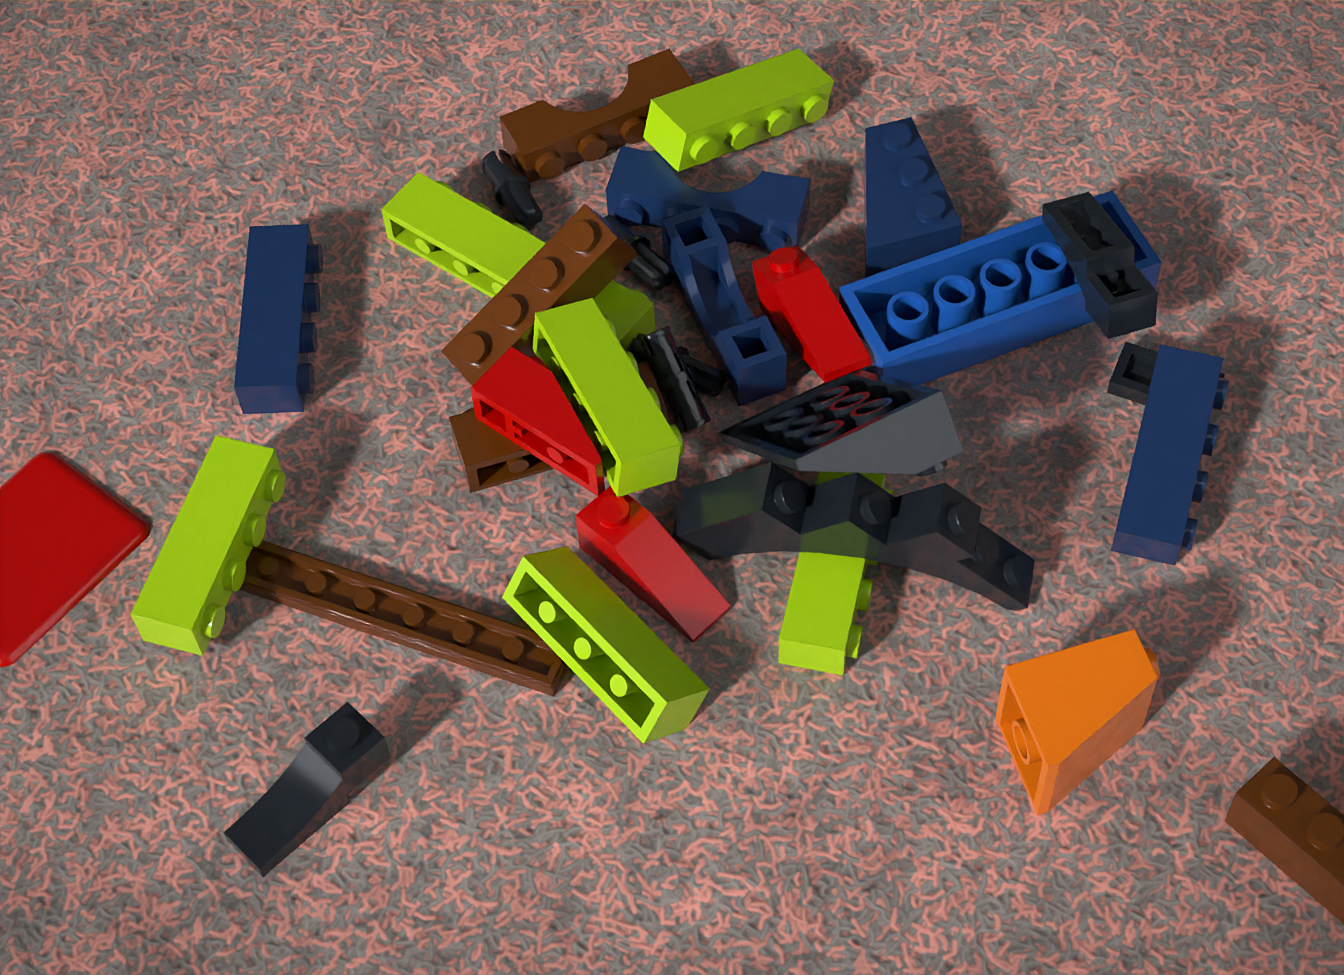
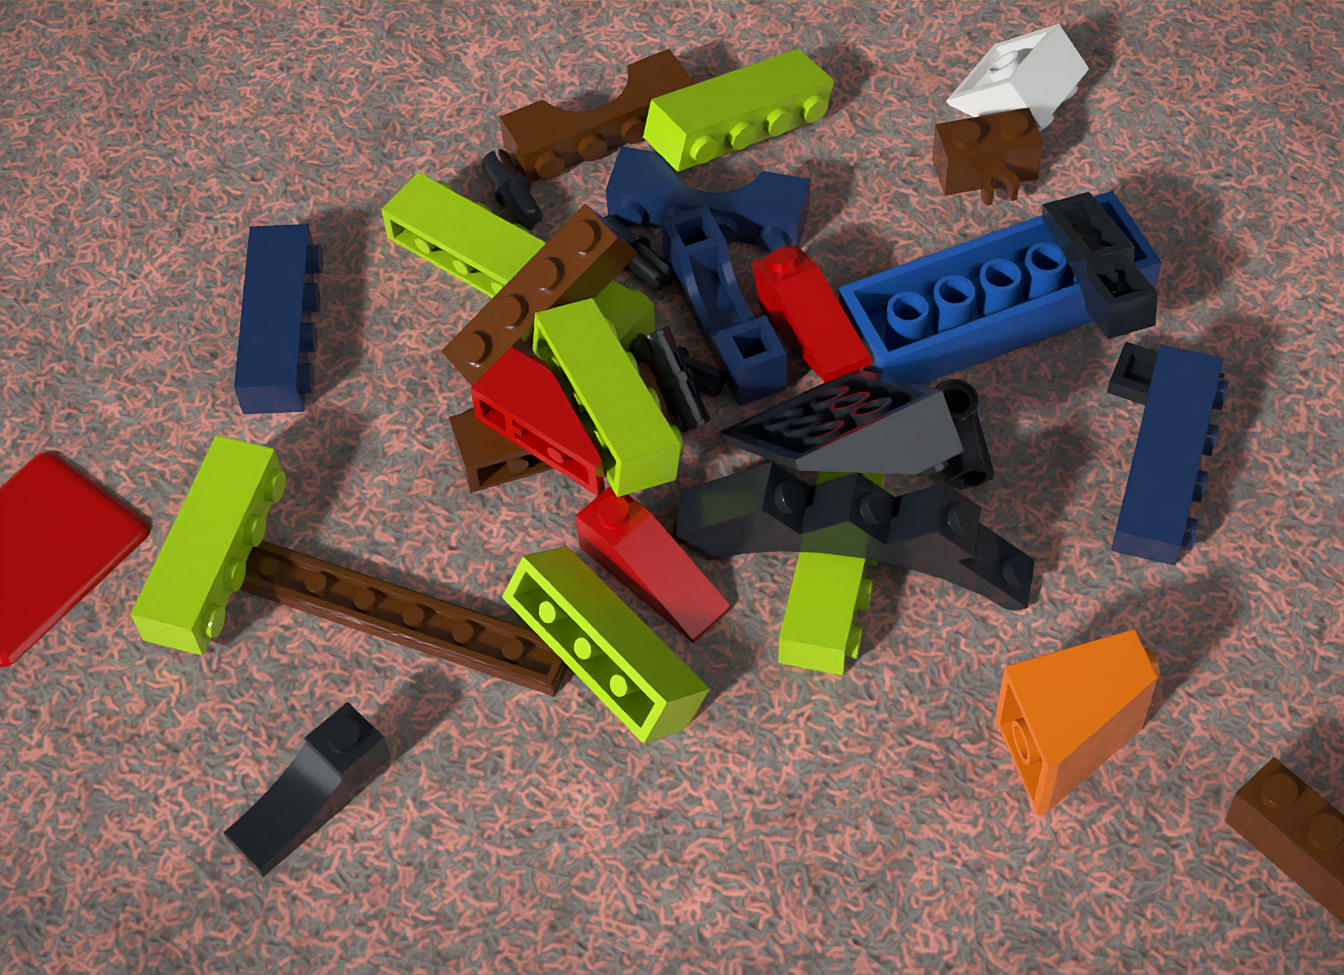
dark blue wedge [863,117,962,278] -> none
none -> reddish brown brick [932,107,1043,206]
none -> black piece [935,379,994,490]
none -> white slope [946,24,1089,131]

